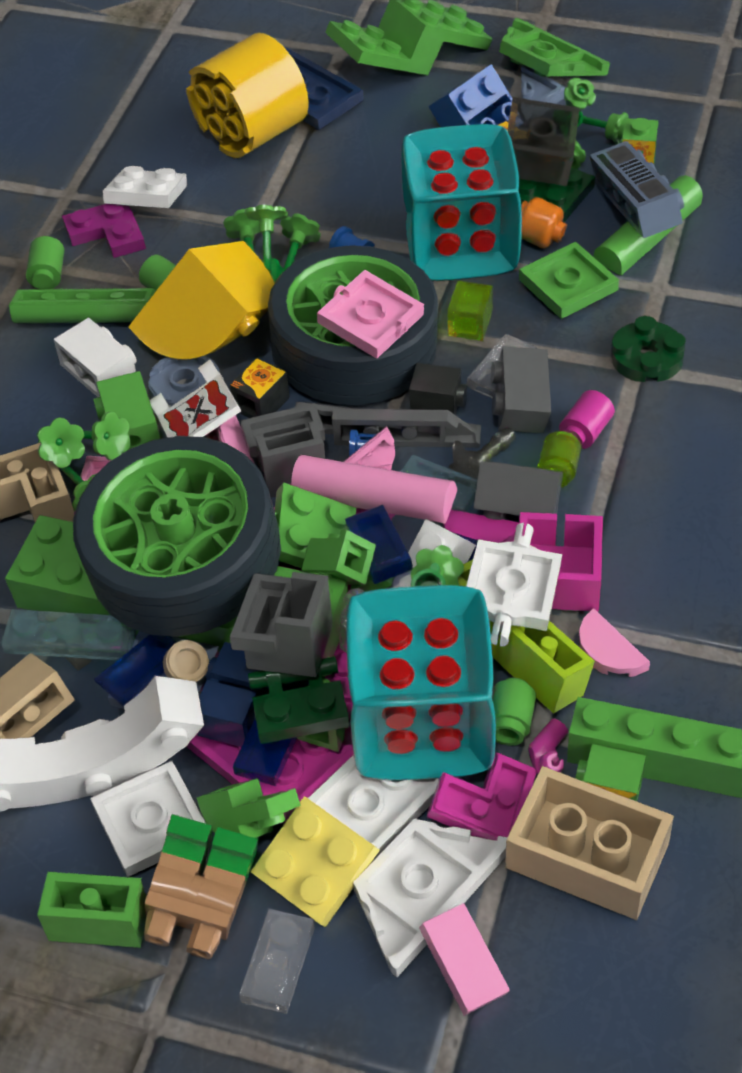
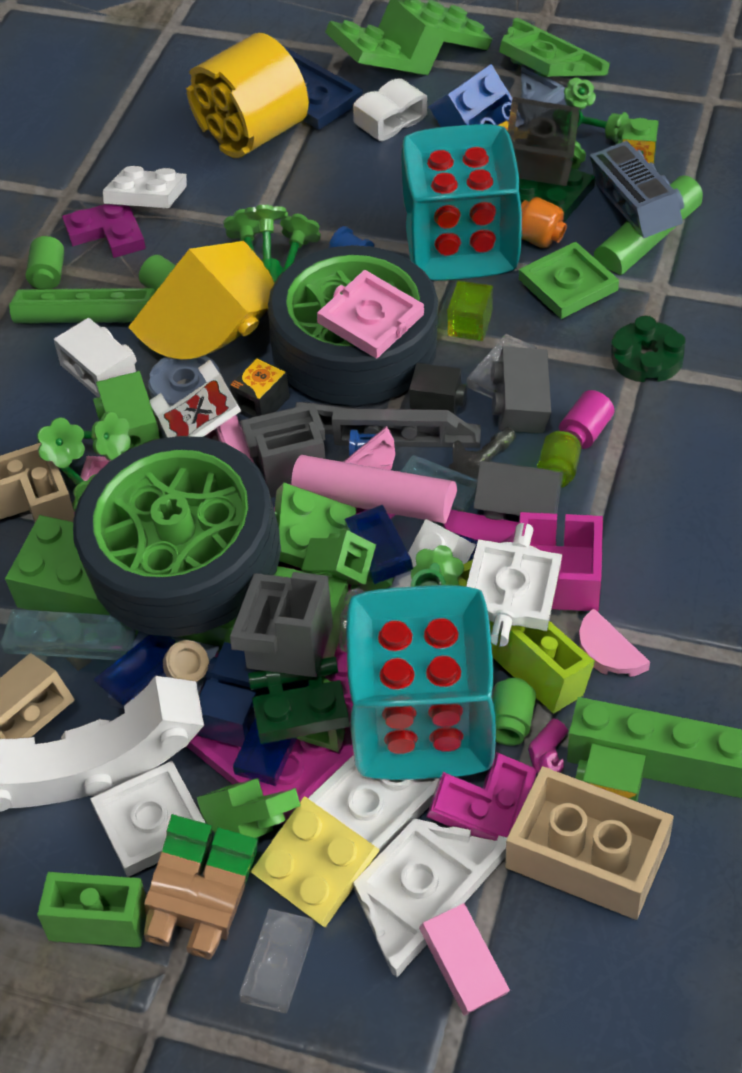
none -> white brick [353,79,427,141]

